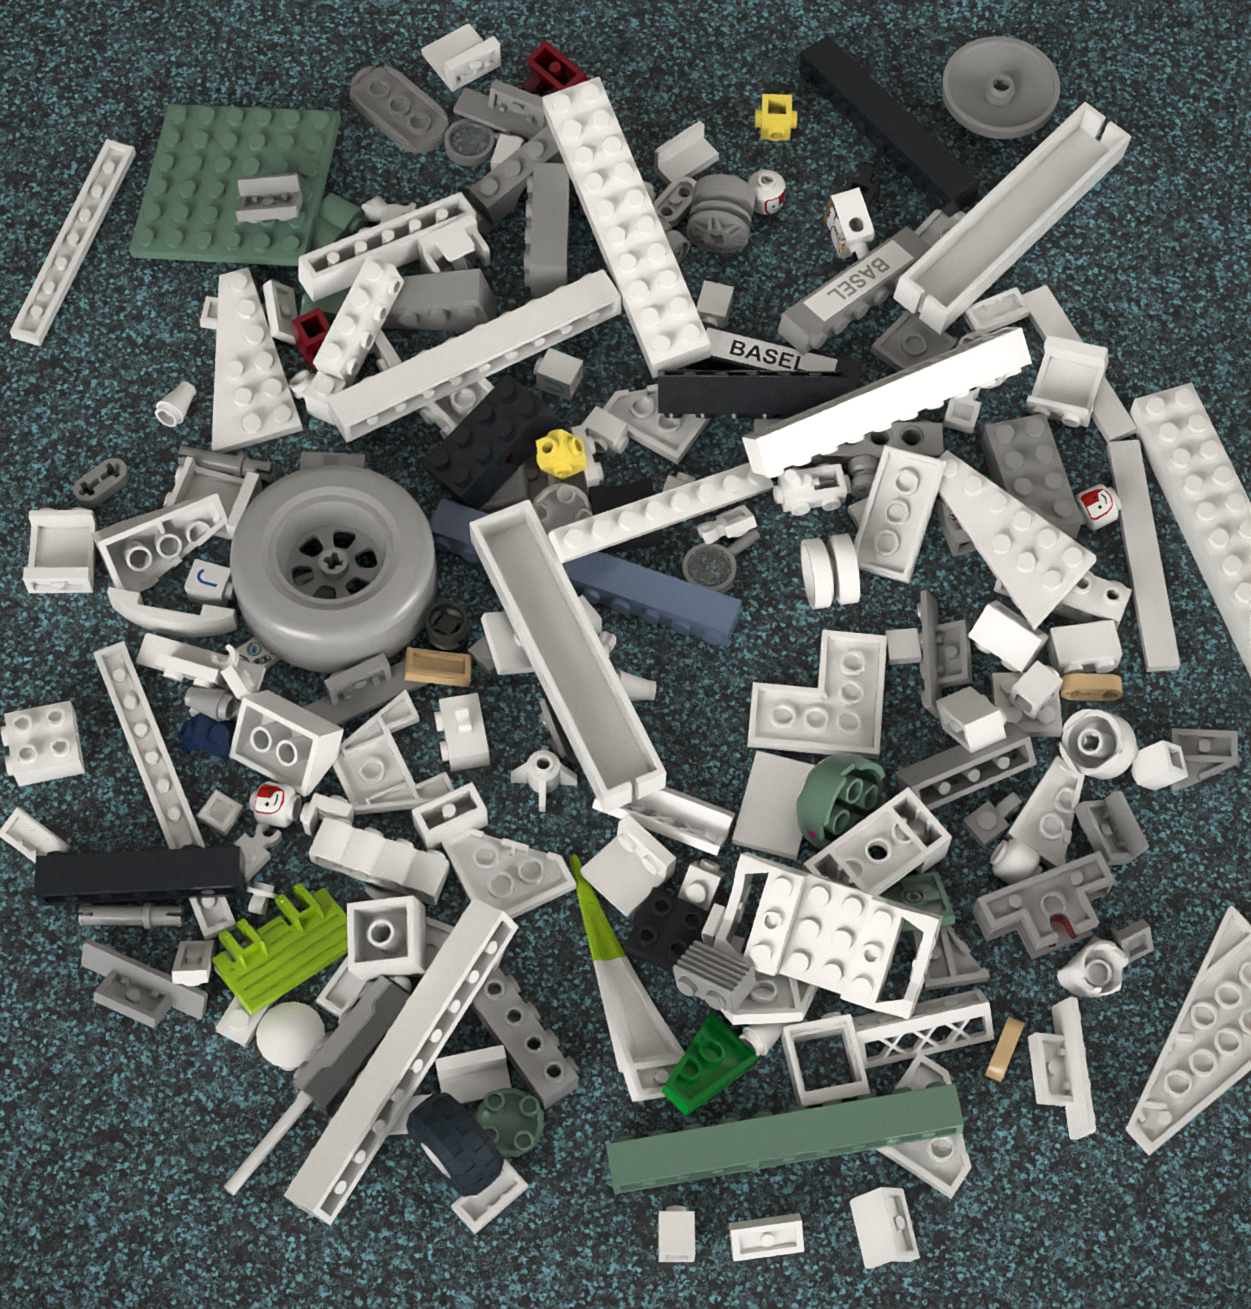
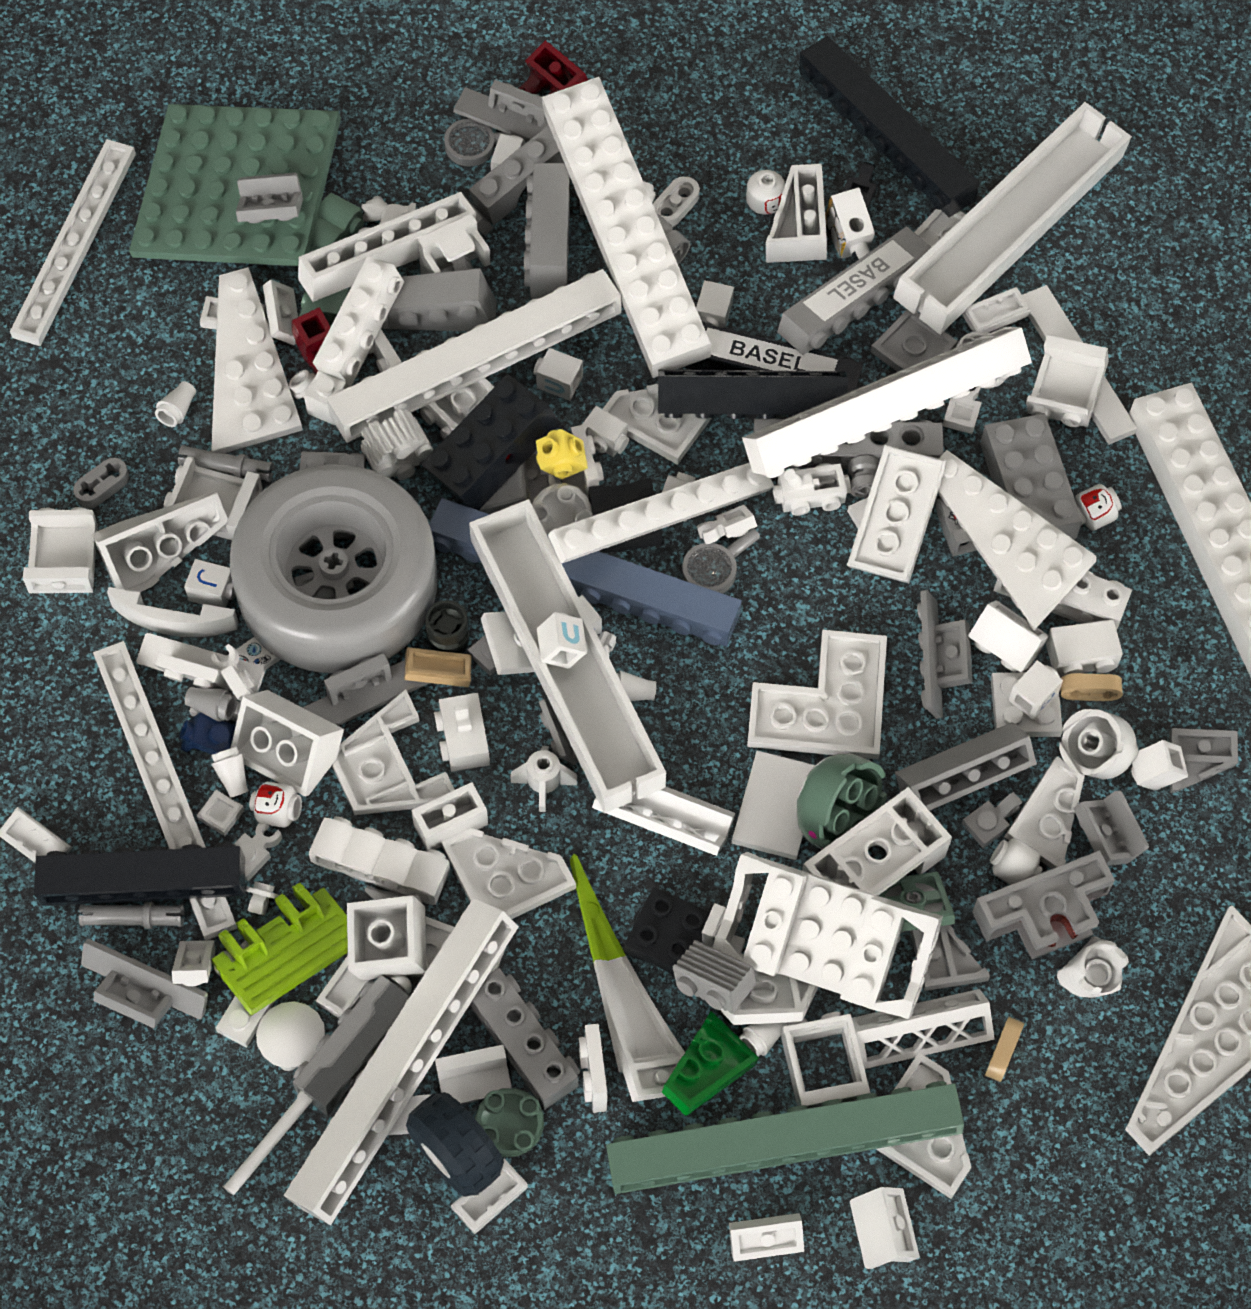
white brick [0,701,85,786] -> none
white bracket [300,793,355,836] -> none
light grey tile [350,65,449,153] -> none
white bracket [421,24,501,92] -> none
white bracket [580,814,676,916] -> none
white panel [654,121,719,186] -> none
white brick [658,1206,695,1262] -> none
white bracket [677,859,726,911] -> none
light grey wheel [686,174,756,254] -> none
light yellow brick [755,94,797,141] -> none
white wheel [801,533,860,610] -> none
white tile [884,628,922,665] -> none
white brick [936,686,1006,754] -> none
light grey dish [941,36,1060,139] -> none
white bracket [1028,997,1096,1140] -> none
white tile [1106,440,1180,672] -> none
light grey tile [1111,918,1154,964] -> none
none -> white cone [211,746,248,798]
none -> white brick [360,409,433,480]
none -> white brick [537,612,587,669]
none -> white plate [579,1024,607,1113]
none -> white wedge [766,164,827,263]

